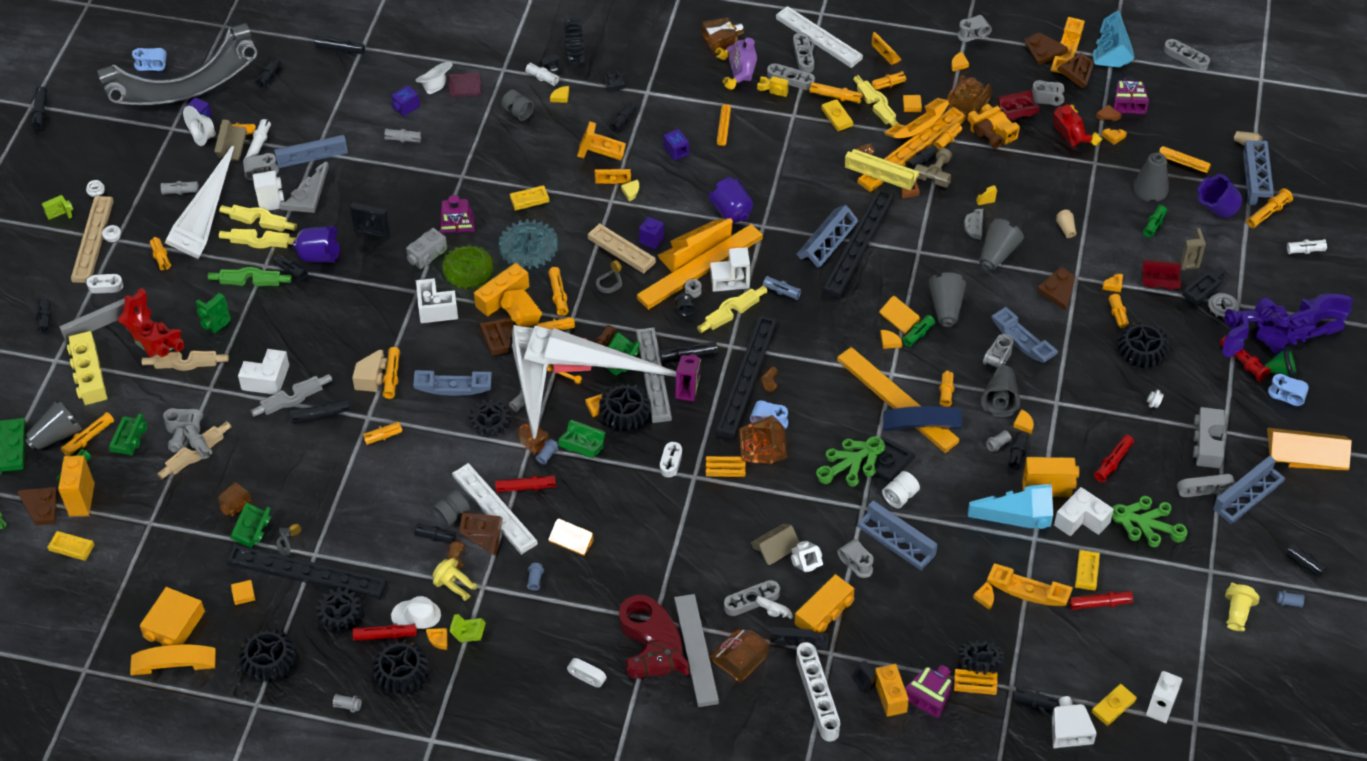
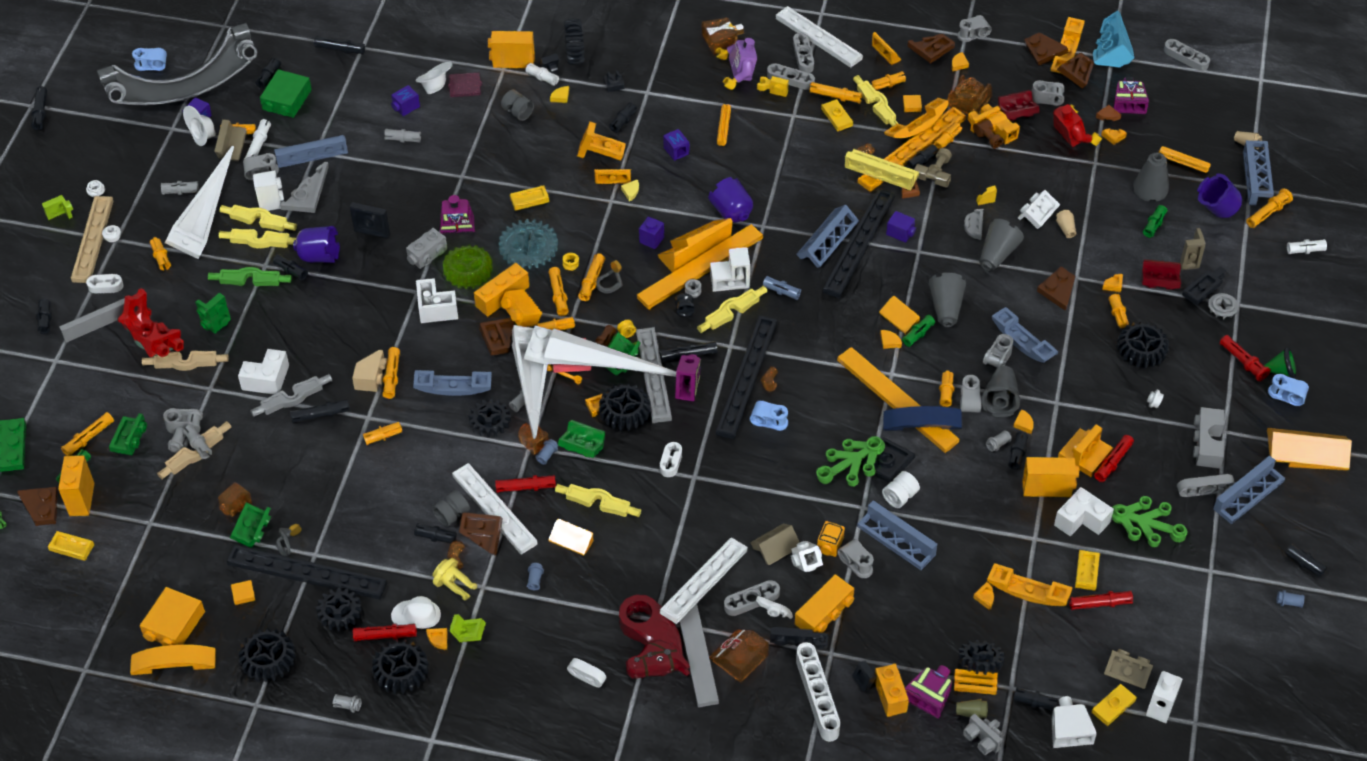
dark grey cone [26,399,83,450] -> none
light yellow brick [67,331,108,405] -> none
tan plate [588,223,656,274] -> none
light orange tile [706,456,745,477] -> none
clear orange slope [739,415,787,464] -> none
medium azure wedge [967,484,1053,529] -> none
dark purple piece [1223,293,1353,357] -> none
light yellow piece [1225,582,1260,631] -> none
none -> green brick [260,70,312,118]
none -> light orange brick [488,31,535,68]
none -> light yellow piece [555,484,641,517]
none -> yellow bush [563,253,579,270]
none -> light orange pin [578,253,605,301]
none -> yellow bush [617,320,636,338]
none -> white tile [660,538,748,624]
none -> light orange brick [817,521,845,557]
none -> dark purple brick [886,211,916,243]
none -> reddish brown wing [907,34,955,63]
none -> olive cone [956,699,988,720]
none -> light grey piece [960,375,981,412]
none -> light grey hips [963,714,1003,755]
none -> white bracket [1018,190,1060,229]
none -> light orange bracket [1058,424,1113,477]
none -> dark tan bracket [1104,649,1153,690]

